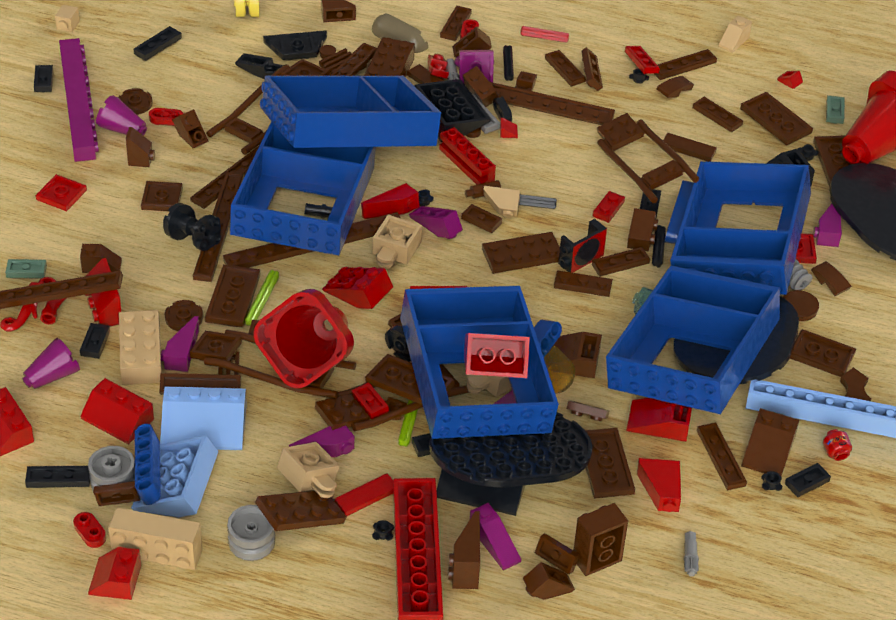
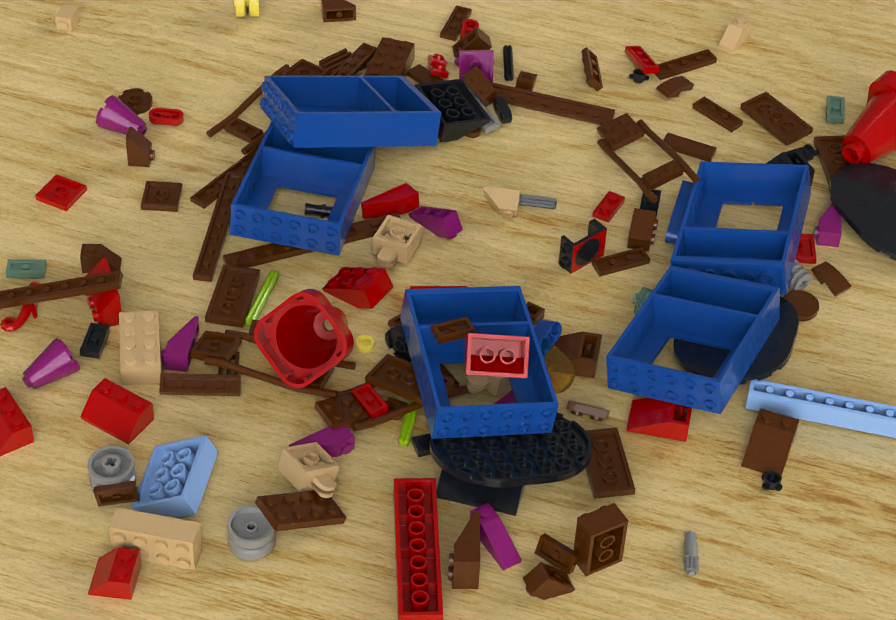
black plate [25,466,90,488] -> none
black plate [34,65,53,92] -> none
red plant [38,277,67,325] -> none
magenta brick [59,38,99,162] -> none
red plate [73,512,106,548] -> none
black plate [133,26,182,61] -> none
blue beam [135,424,161,505] -> none
light blue slope [160,387,247,450] -> none
black piece [163,203,221,251] -> none
reddish brown tile [164,300,204,331] -> none
reddish brown slope [172,109,209,148] -> none
black slope [235,53,284,79] -> none
black wing [263,30,327,60] -> none
reddish brown tile [319,45,336,59] -> none
red tile [334,473,394,517] -> none
dark tan brick [372,13,428,53] -> none
black plate [372,520,394,541] -> none
black plate [418,189,434,206] -> none
red brick [439,127,496,185] -> none
light grey piece [446,58,459,80] -> none
reddish brown plate [461,204,502,233] -> none
reddish brown cylinder [465,180,501,199] -> none
reddish brown plate [482,232,560,274] -> none
red slope [500,118,518,138] -> none
axle [521,26,569,43] -> none
reddish brown tile [545,50,586,87] -> none
reddish brown plate [554,270,613,297] -> none
red slope [637,458,681,512] -> none
black axle [652,225,666,268] -> none
reddish brown tile [697,422,747,491] -> none
red slope [777,71,803,89] -> none
black plate [785,463,831,497] -> none
reddish brown tile [790,329,856,377] -> none
red head [823,429,853,461] -> none
reddish brown tile [840,367,872,401] -> none
none -> light yellow tile [355,334,375,353]
none -> reddish brown tile [430,317,476,344]
none -> reddish brown slope [526,301,545,322]

